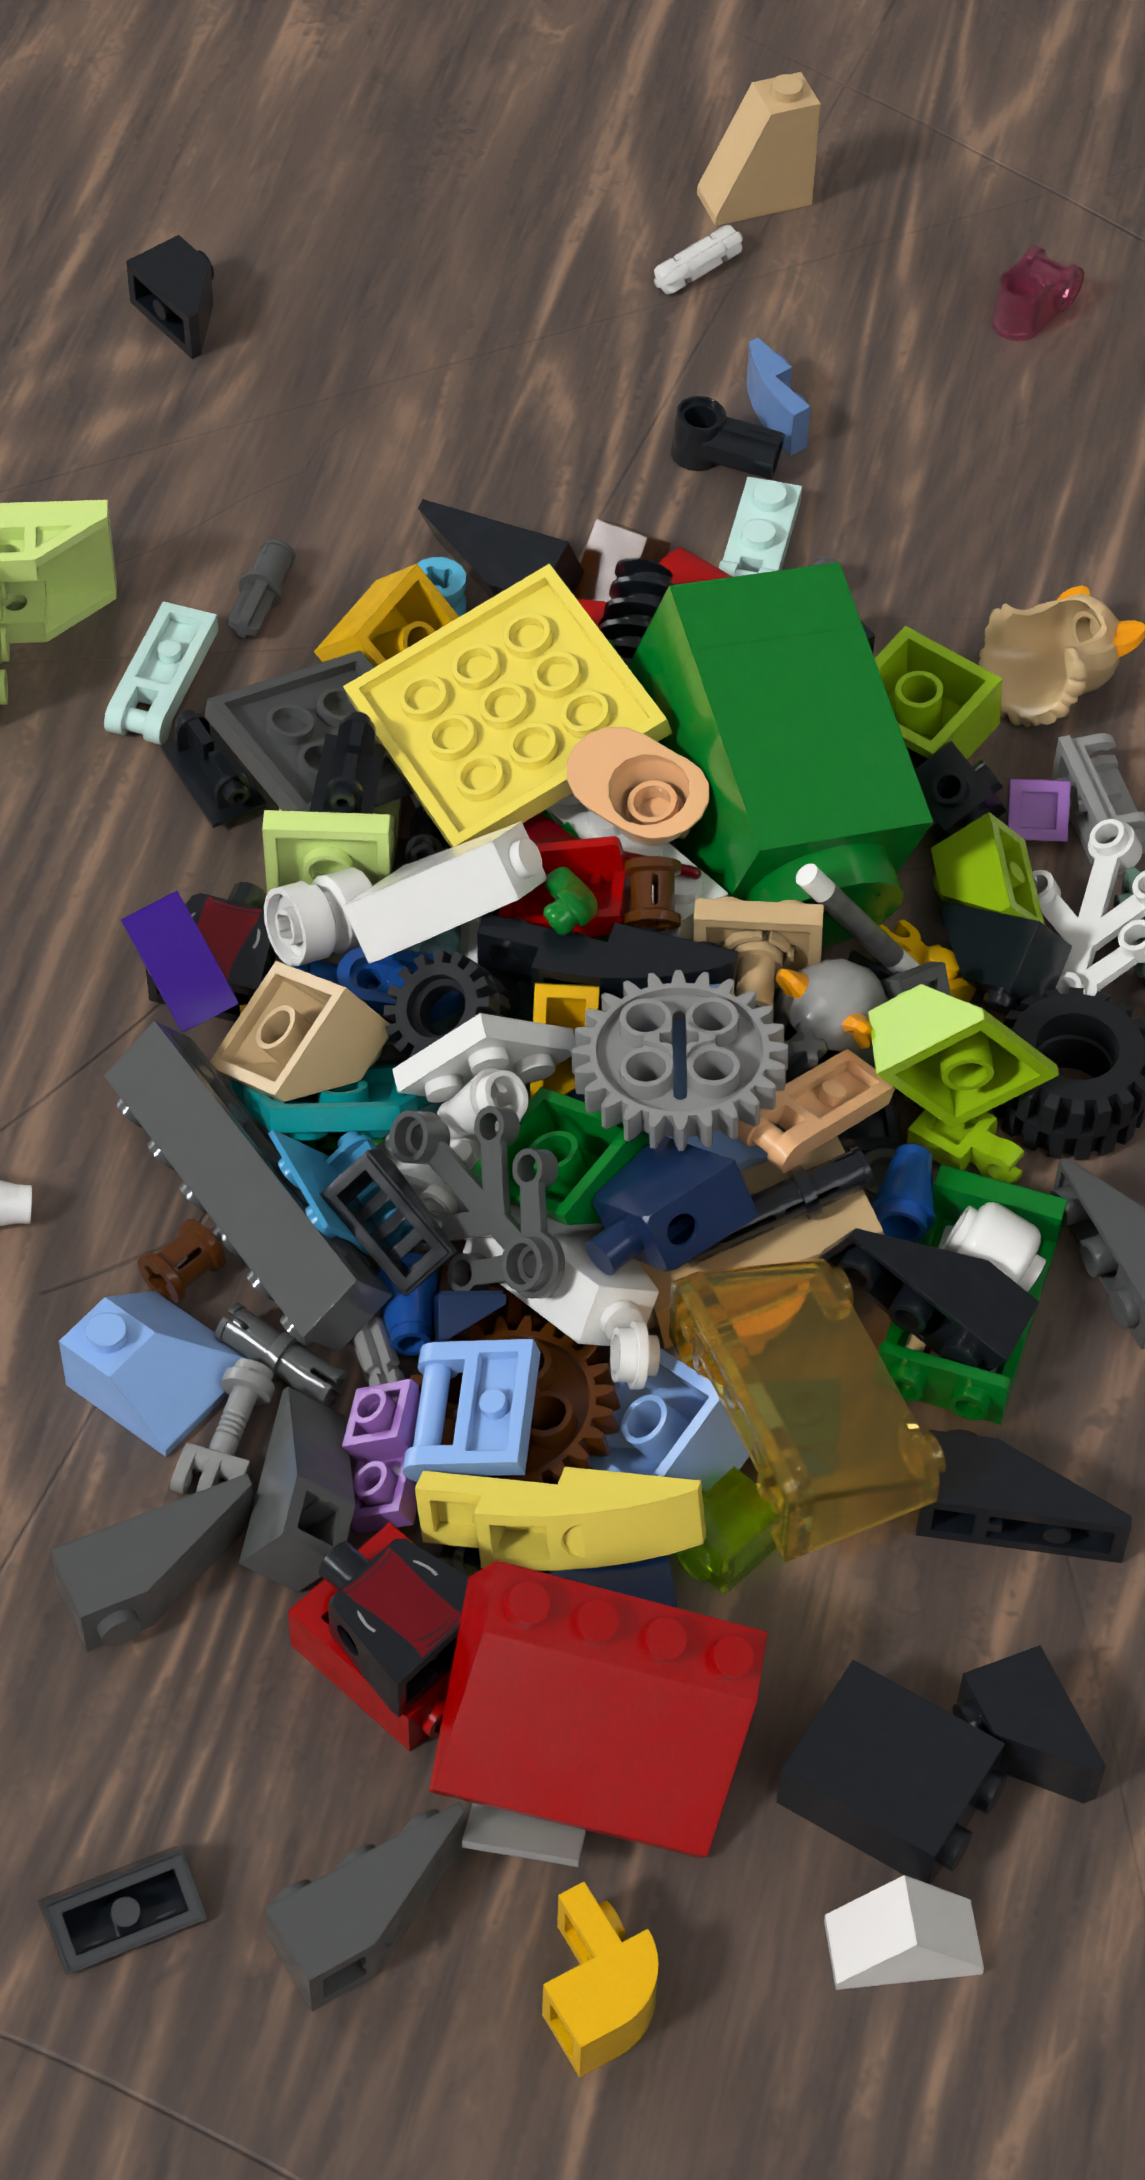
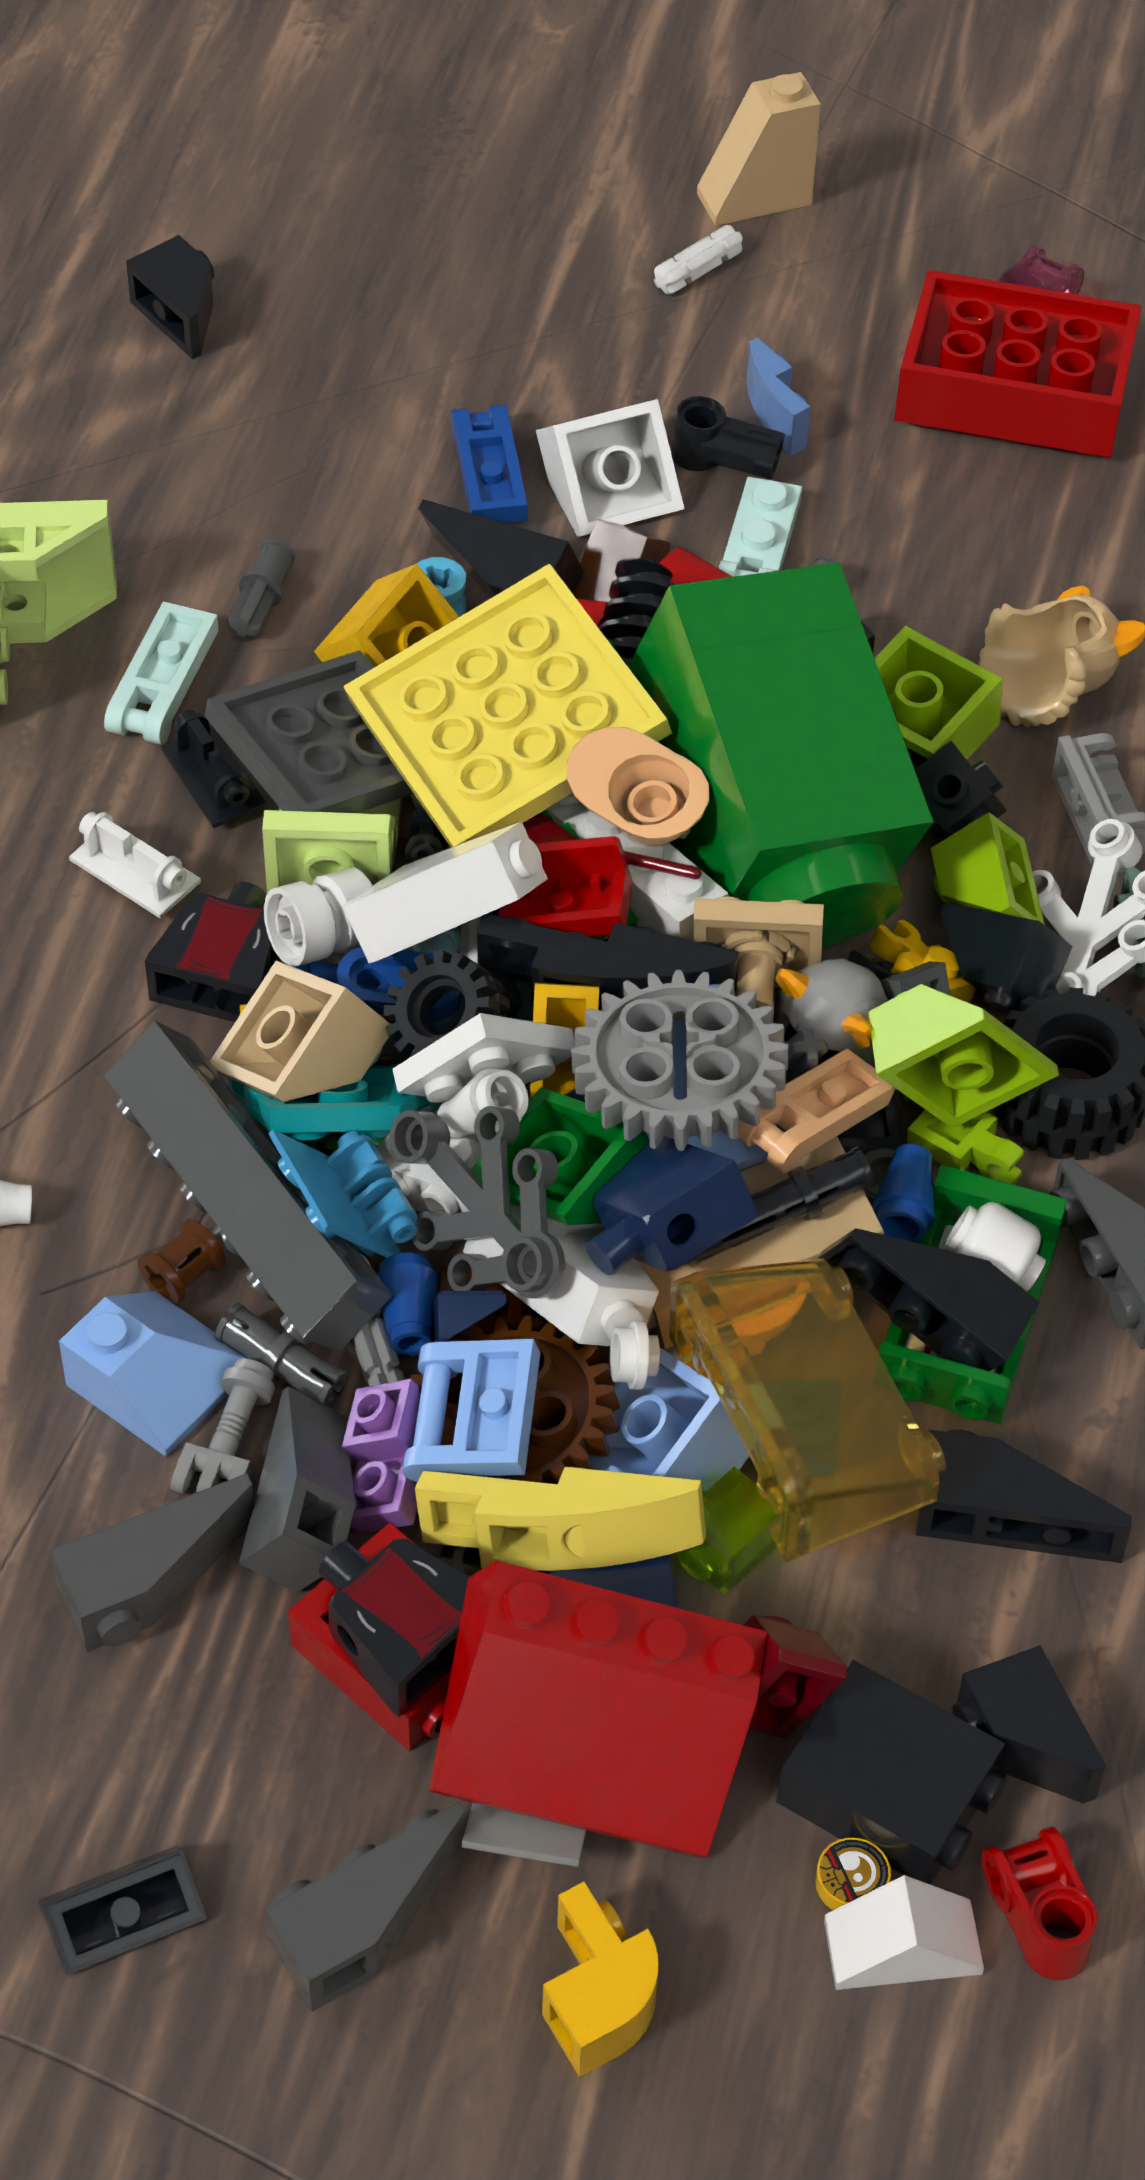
dark purple slope [120,890,239,1033] -> none
black hinge [309,712,385,814] -> none
black slope [320,1148,457,1296] -> none
green arm [543,867,598,935] -> none
reddish brown bush [624,856,681,931] -> none
flat silver bar [796,864,919,975] -> none
medium lavender plate [1006,778,1071,842] -> none
none -> white hinge [69,812,201,919]
none -> blue plate [451,404,528,523]
none -> white slope [536,399,685,537]
none -> dark red slope [744,1615,847,1738]
none -> tile [815,1837,891,1910]
none -> red slope [894,270,1142,458]
none -> red piece [981,1826,1098,1980]

